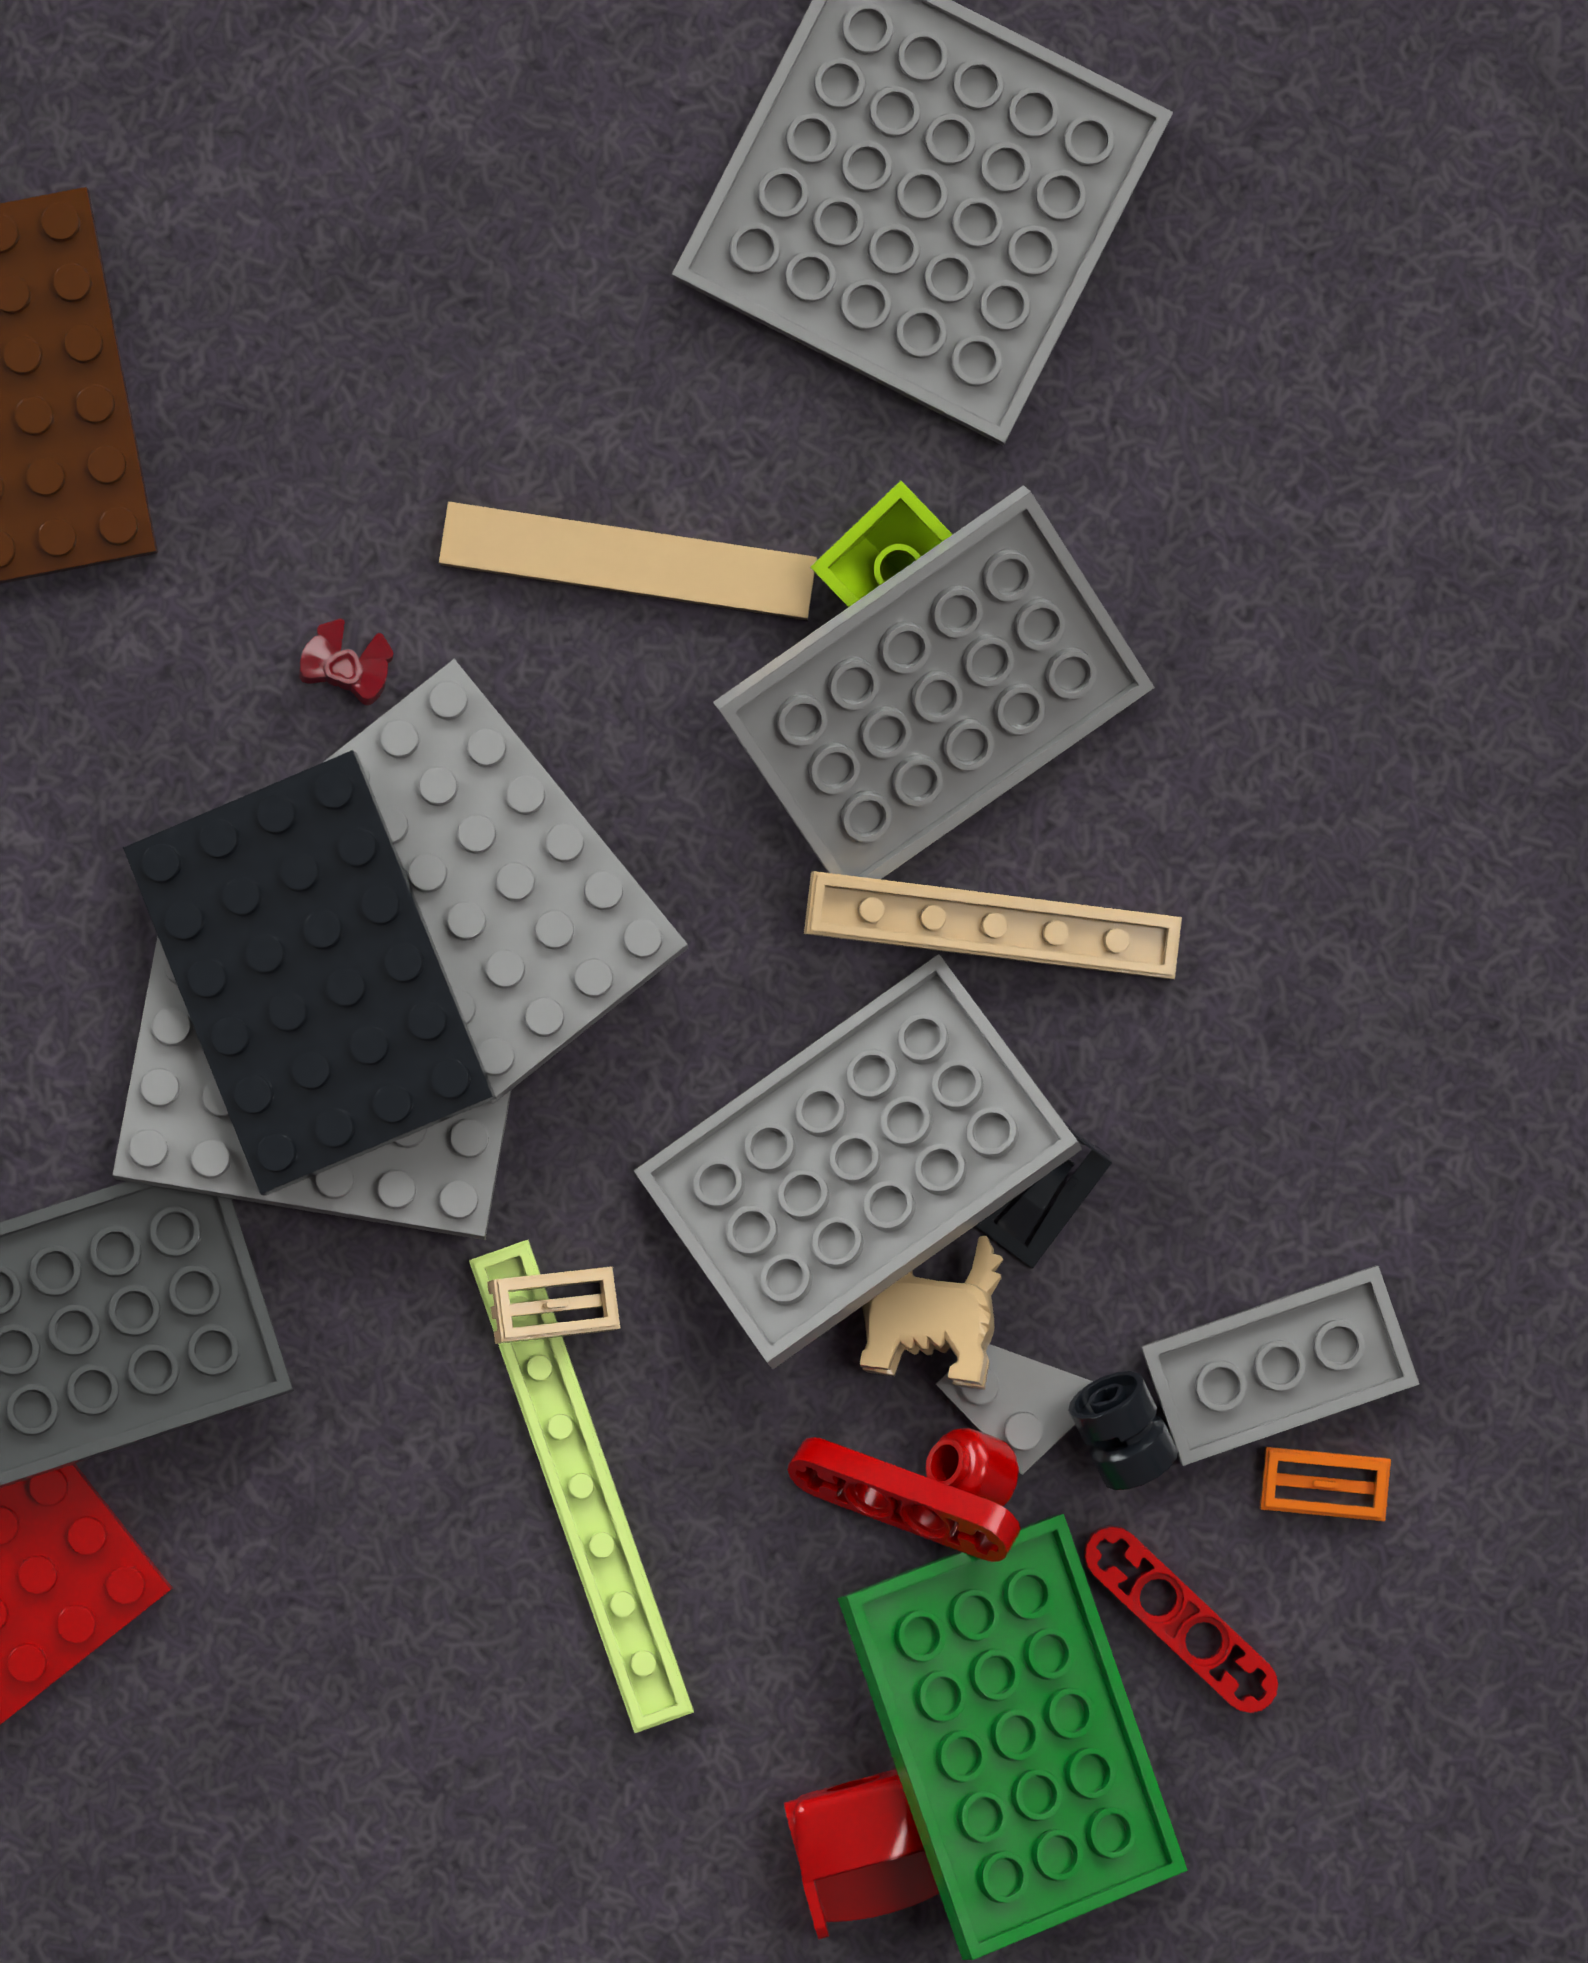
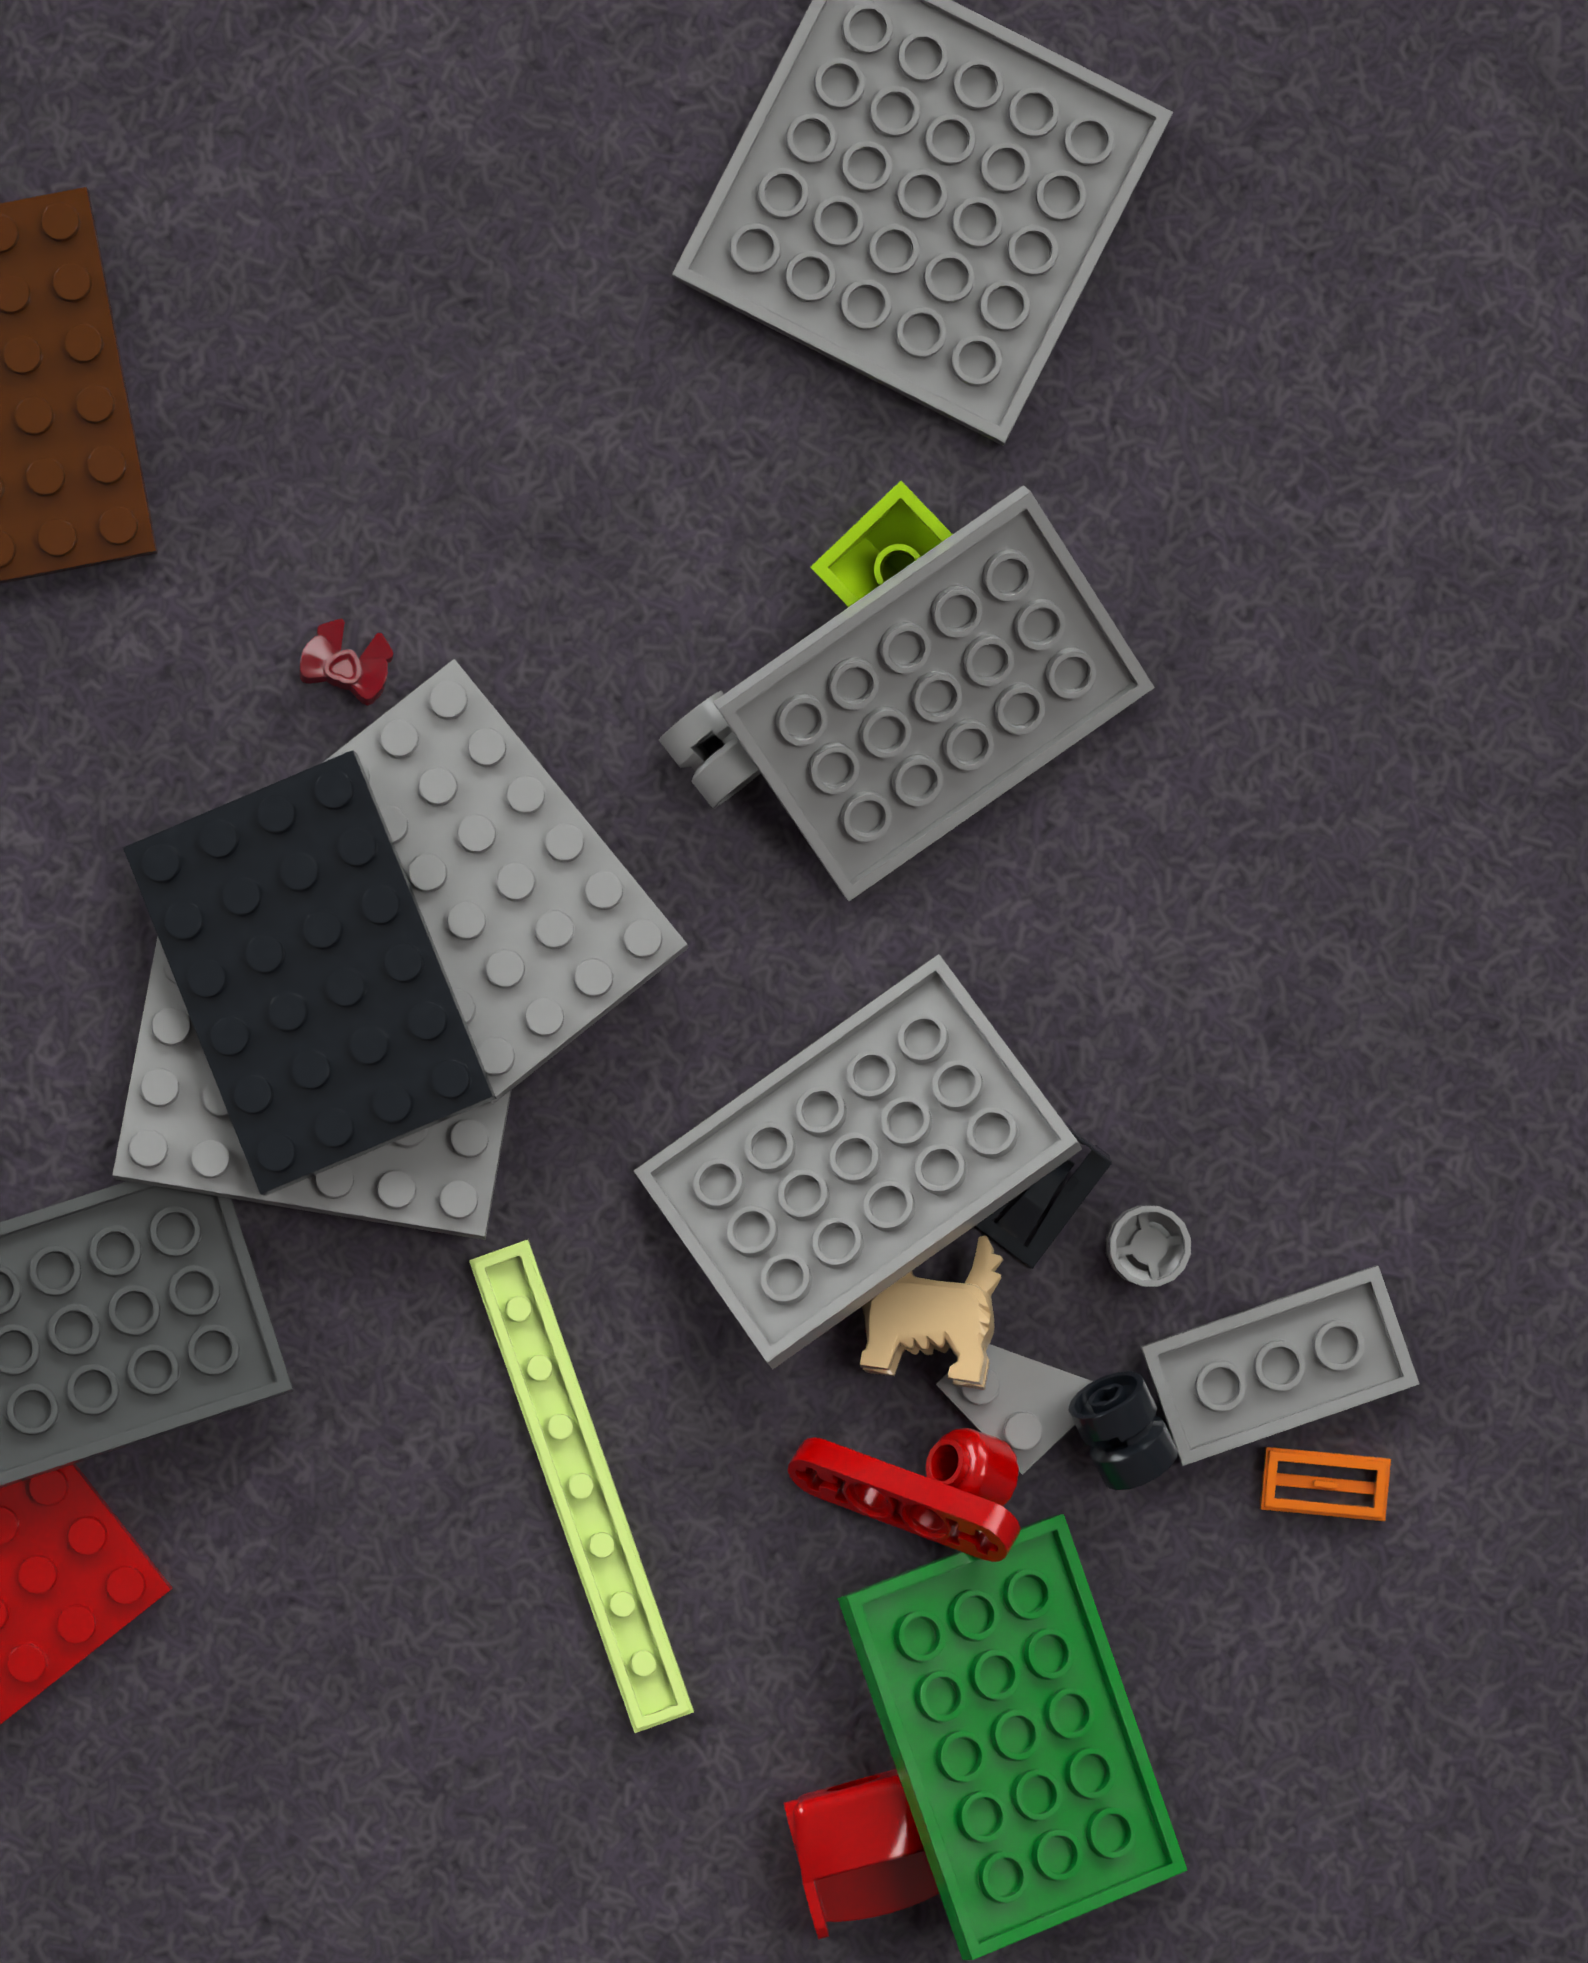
tan tile [439,502,817,620] -> none
tan tile [487,1267,620,1344] -> none
tan tile [804,871,1182,979] -> none
red beam [1084,1525,1278,1713] -> none
none -> light grey wheel [659,691,761,809]
none -> light grey wheel [1106,1206,1191,1287]

